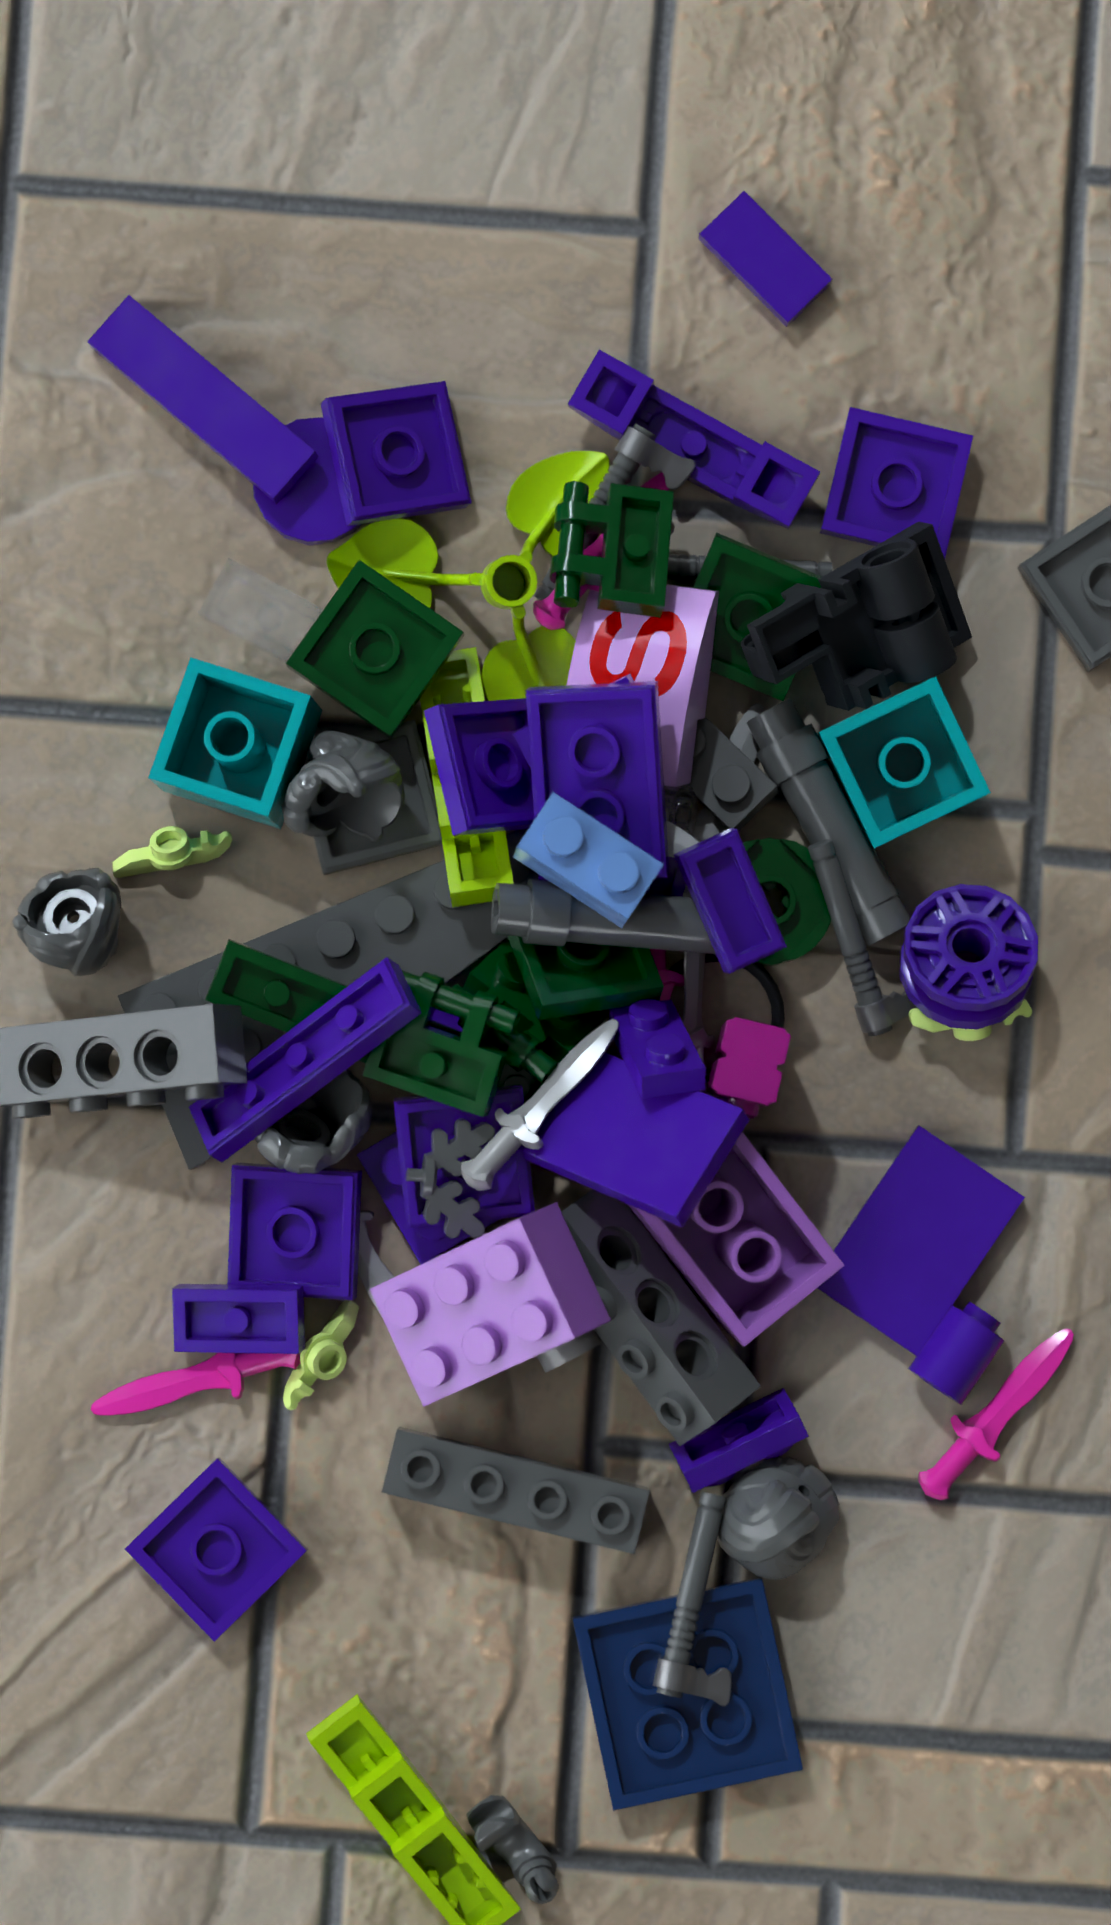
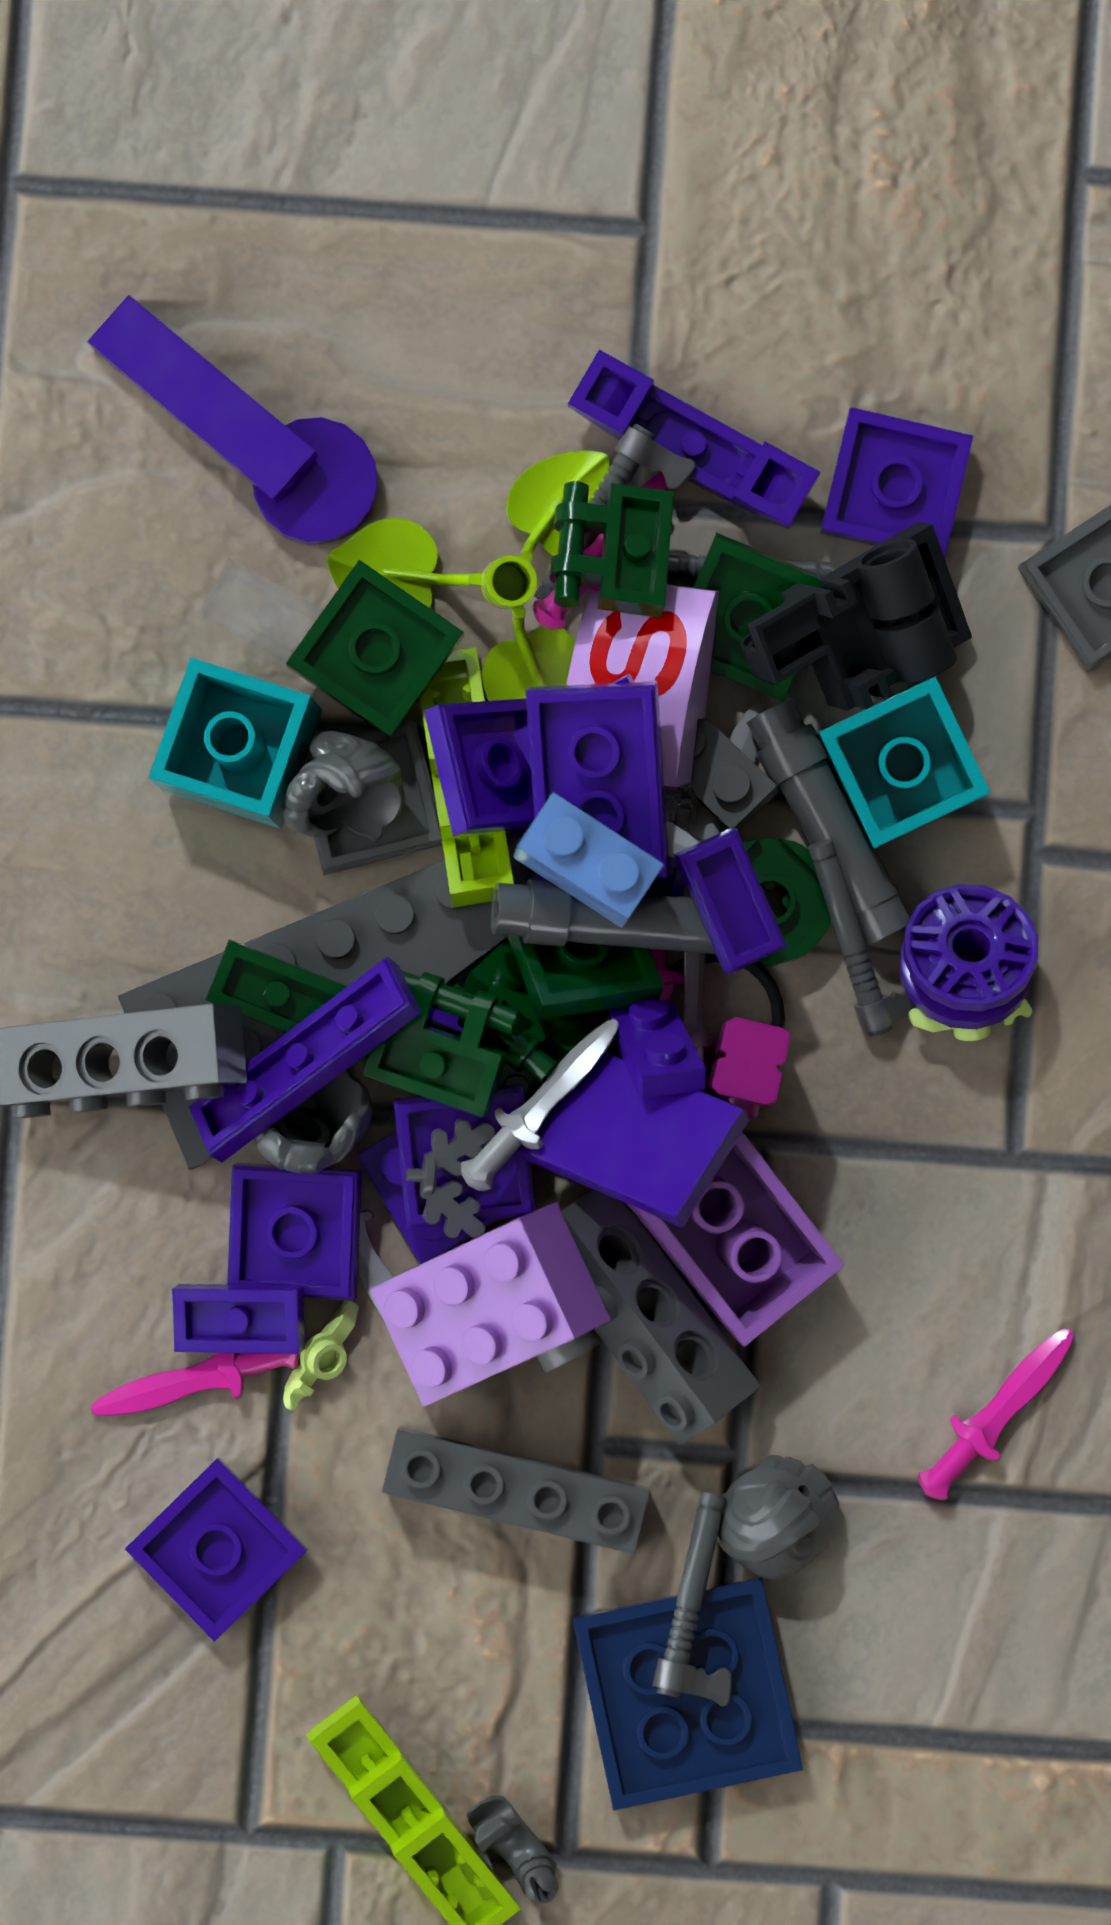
dark grey hair [13,868,122,976] -> none
yellowish green piece [112,826,232,878] -> none
dark purple tile [320,381,472,526] -> none
dark purple plate [669,1388,809,1493] -> none
dark purple tile [698,191,833,327] -> none
dark purple tile [817,1125,1025,1356] -> none
dark purple brick [908,1302,1004,1405] -> none

